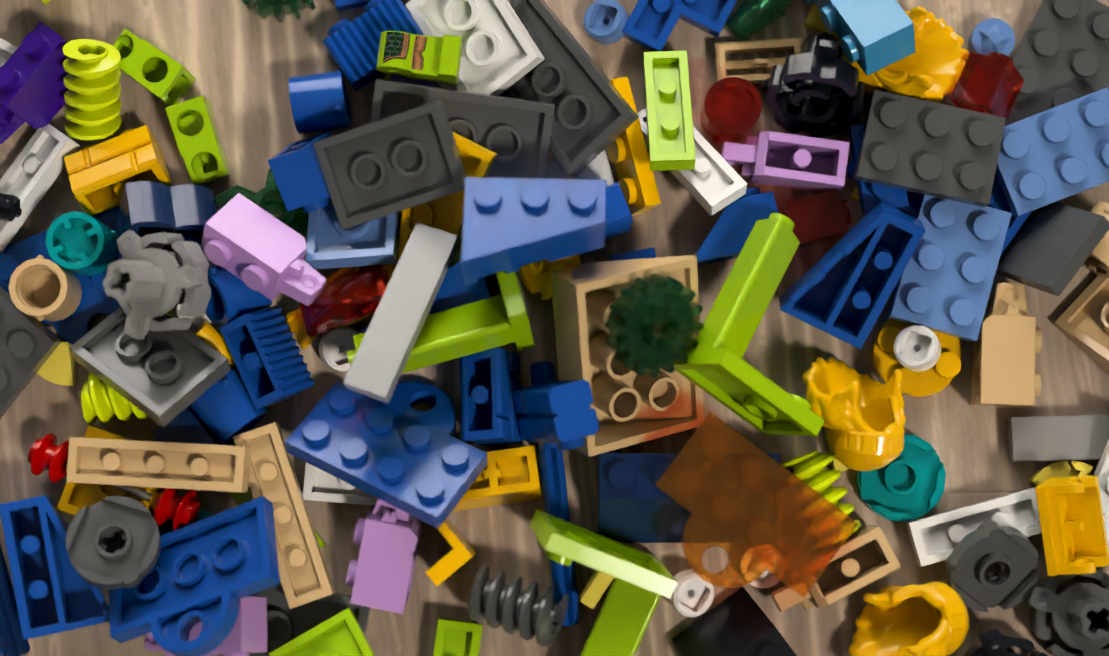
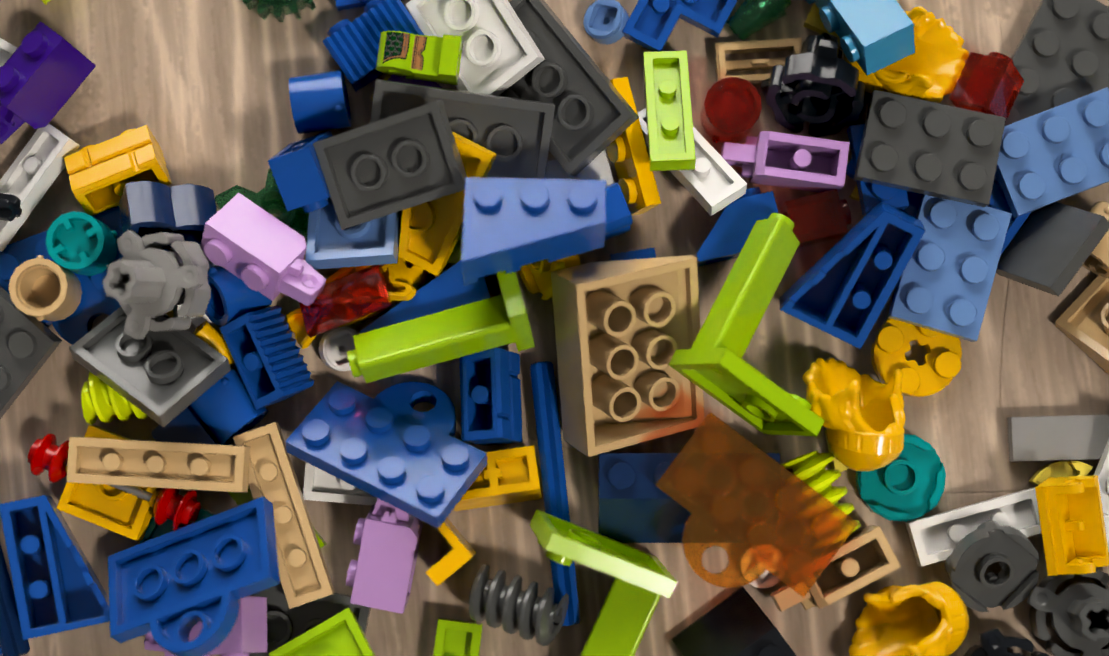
light yellow tile [37,341,77,386] -> none
neon yellow piece [62,39,122,141] -> none
dark grey plate [65,496,162,589] -> none
lime leg [112,29,196,107] -> none
lime leg [165,95,230,185] -> none
tile [343,222,460,403] -> none
blue brick [512,379,599,450] -> none
light yellow tile [579,570,614,610] -> none
clear green gear [605,274,704,377] -> none
white tile [668,570,714,617] -> none
white tile [894,325,941,372] -> none
medium blue tile [968,18,1015,64] -> none
tan hinge [970,283,1042,408] -> none

